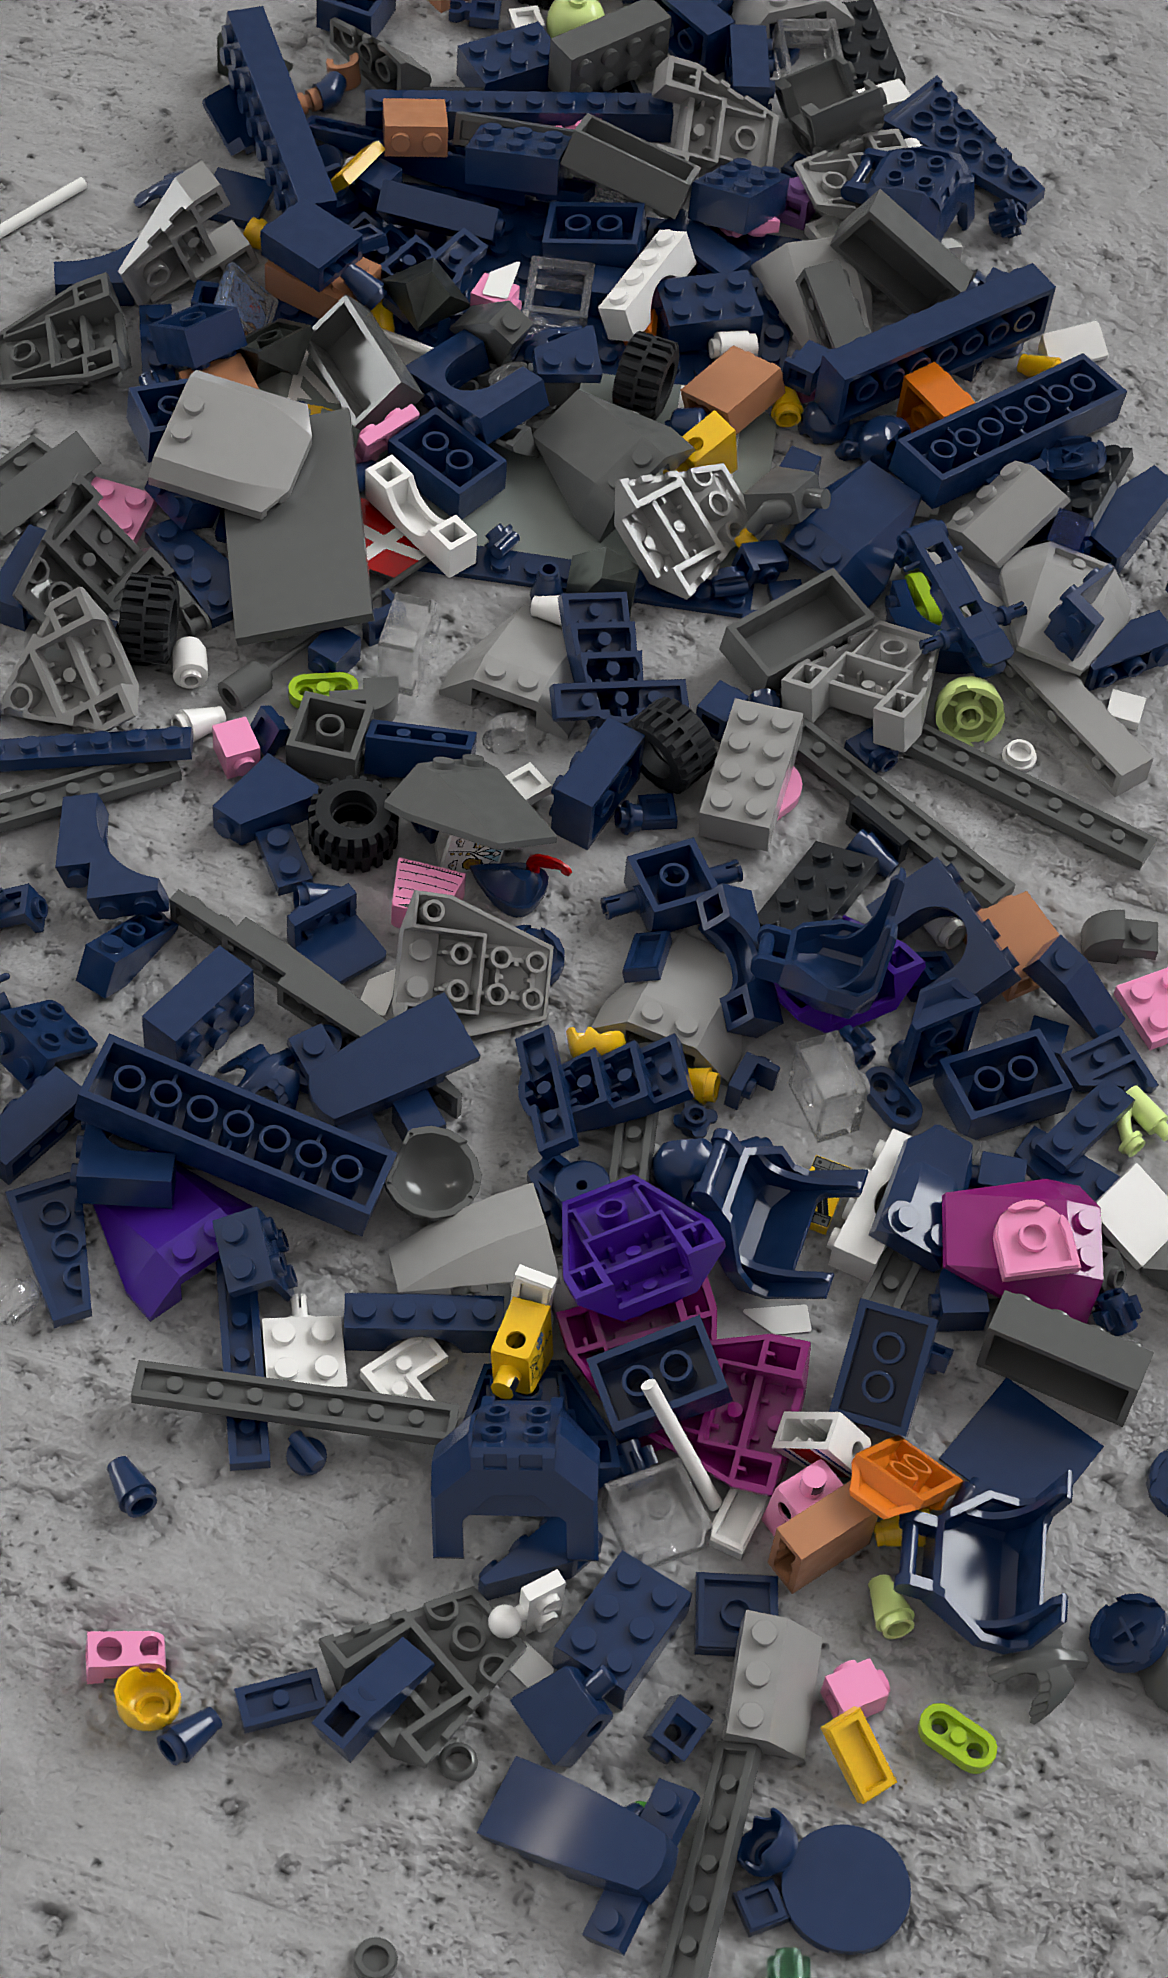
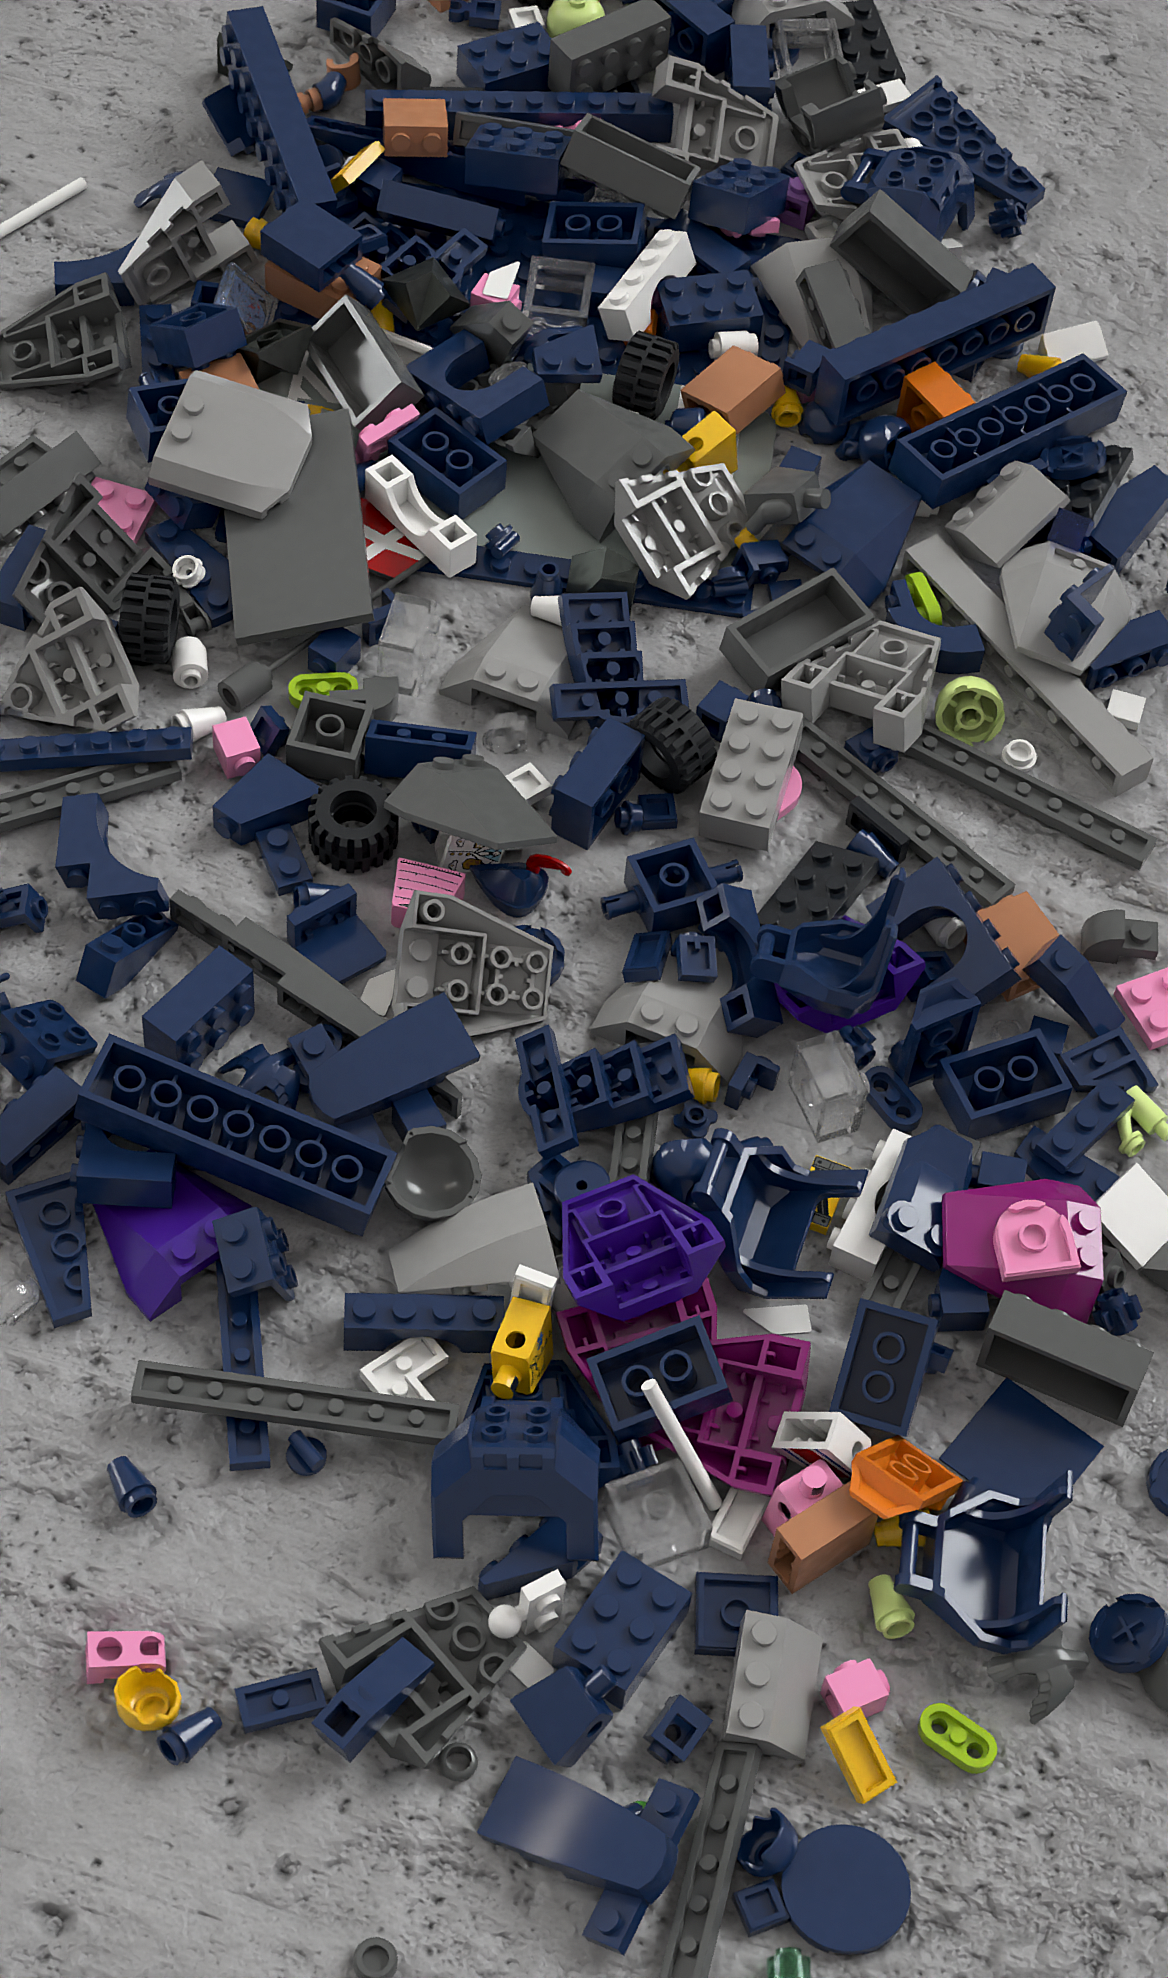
white plate [261,1293,348,1389] -> none
yellow hair [566,1027,626,1058] -> none
dark blue piece [893,519,1027,680] -> none
none -> white plate [172,555,206,588]
none -> dark blue bracket [670,932,718,983]

